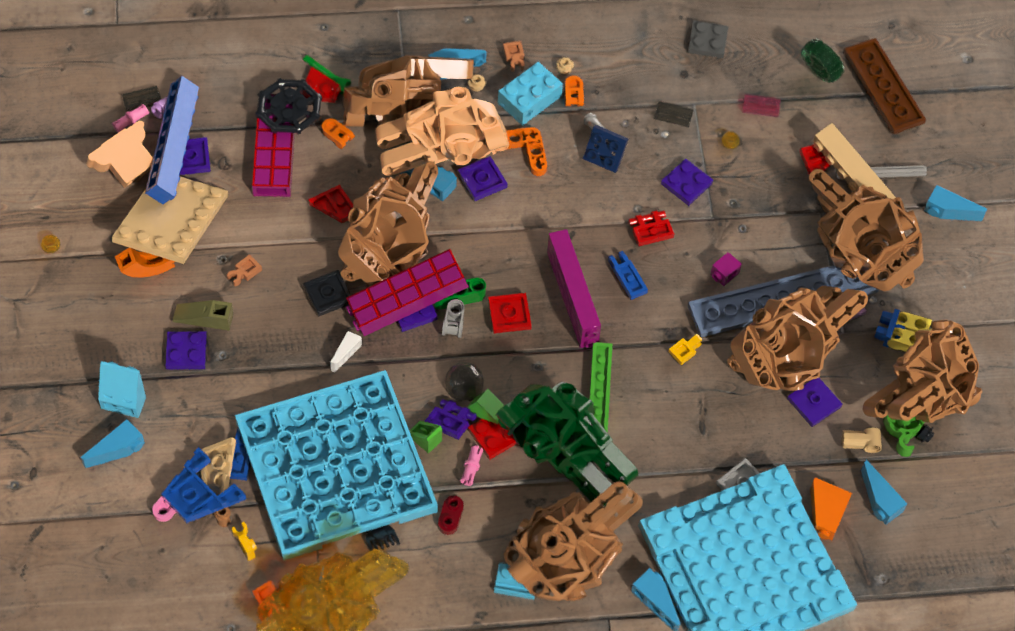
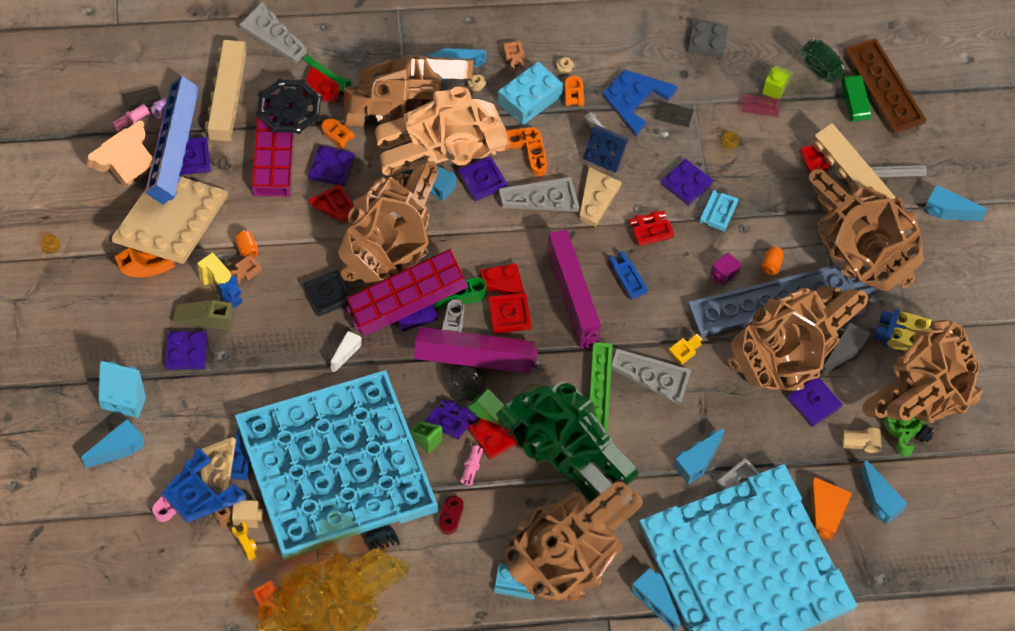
none -> hips [197,253,242,309]
none -> tan brick [205,40,246,141]
none -> tan brick [232,501,263,528]
none -> orange brick [234,230,258,258]
none -> light grey wing [240,2,307,64]
none -> dark purple plate [309,145,355,187]
none -> magenta brick [414,327,538,374]
none -> red wing [480,263,525,295]
none -> light grey wing [499,177,579,212]
none -> tan wing [579,167,622,227]
none -> blue wing [603,70,678,136]
none -> light grey wing [611,349,691,406]
none -> dark azure slope [674,429,725,484]
none -> medium azure plate [700,190,739,231]
none -> orange brick [761,246,784,275]
none -> lime slope [762,65,793,100]
none -> dark grey slope [821,323,870,376]
none -> green beam [842,75,871,122]

